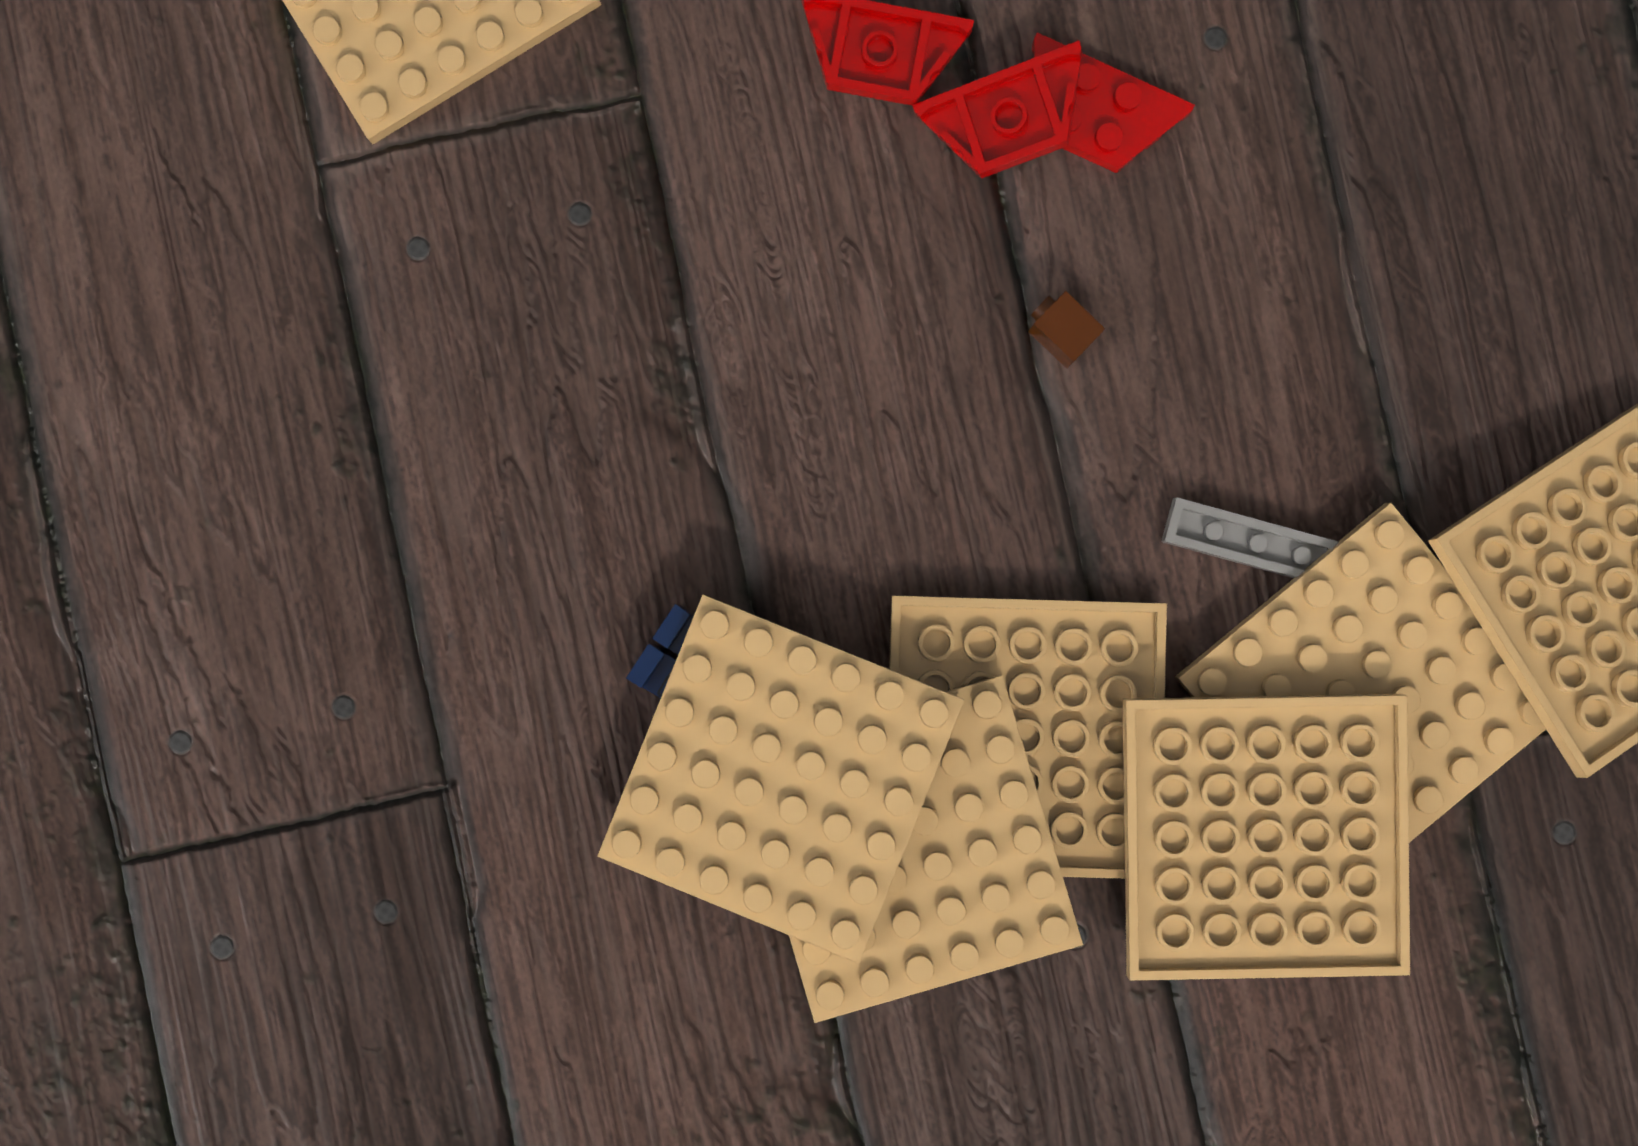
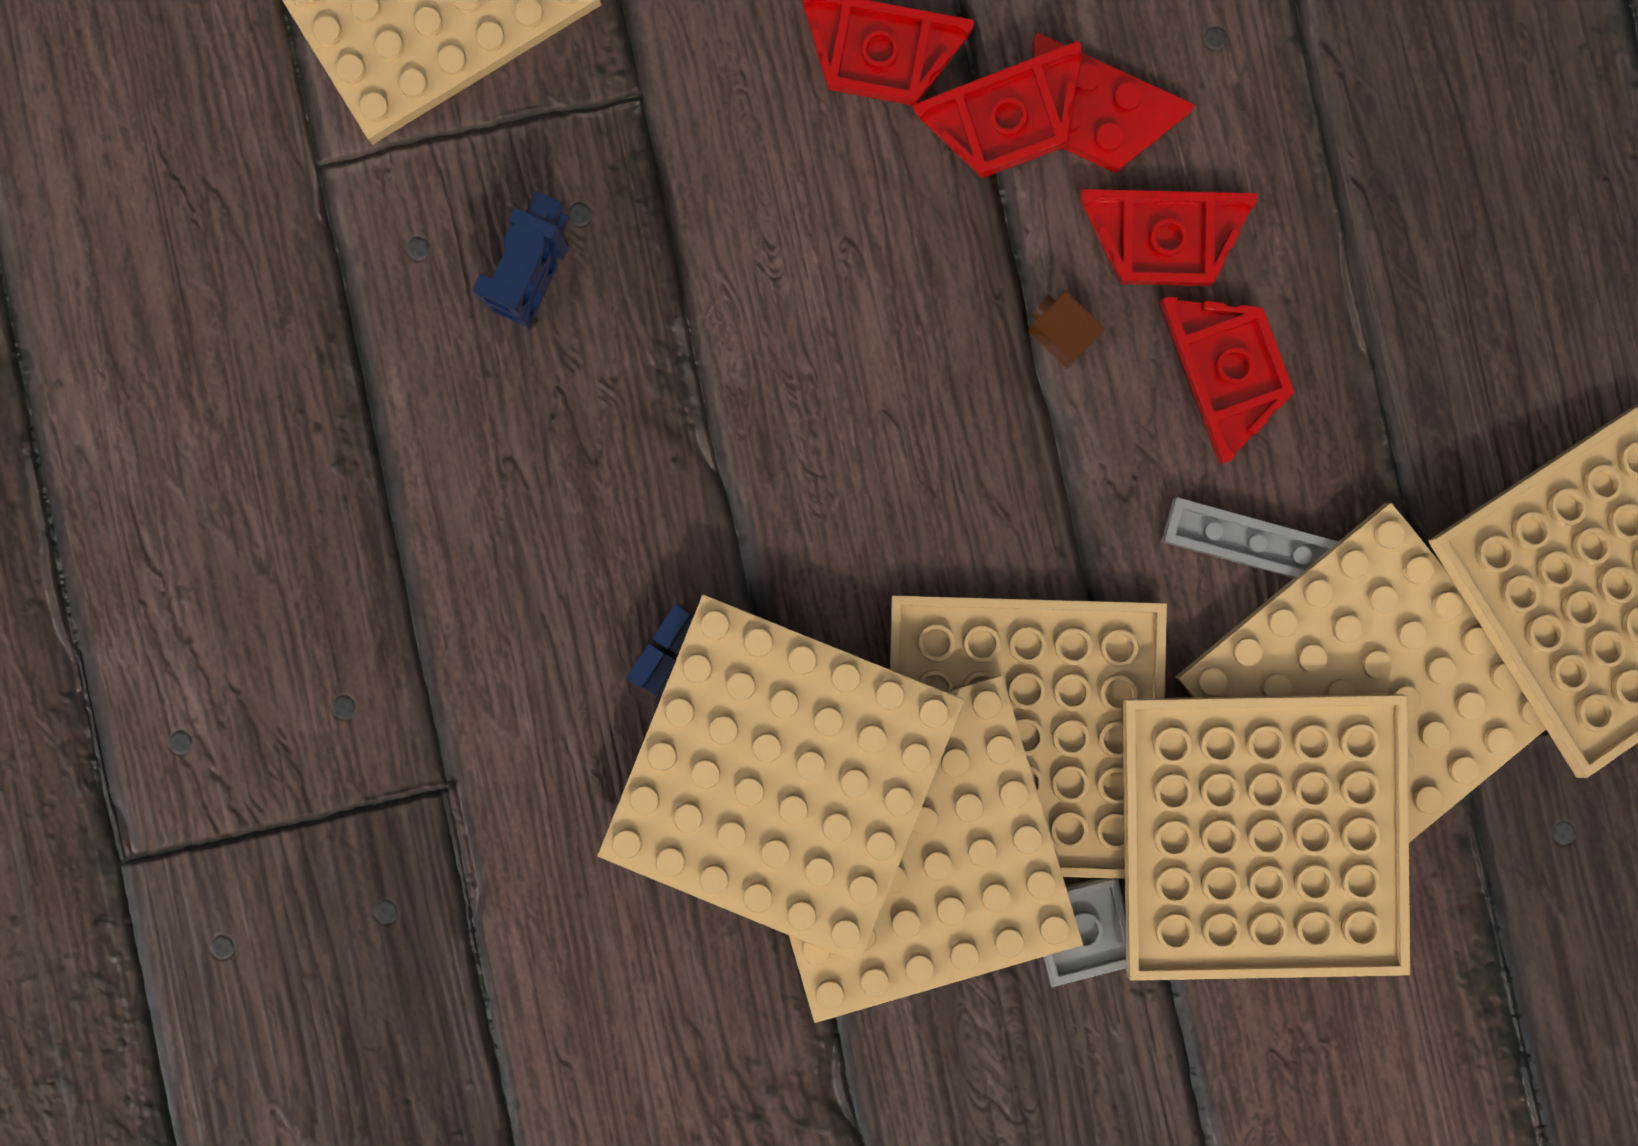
none -> dark blue hips [472,191,569,328]
none -> light grey tile [1043,878,1126,987]
none -> red wing [1080,189,1258,286]
none -> red wing [1159,297,1295,465]

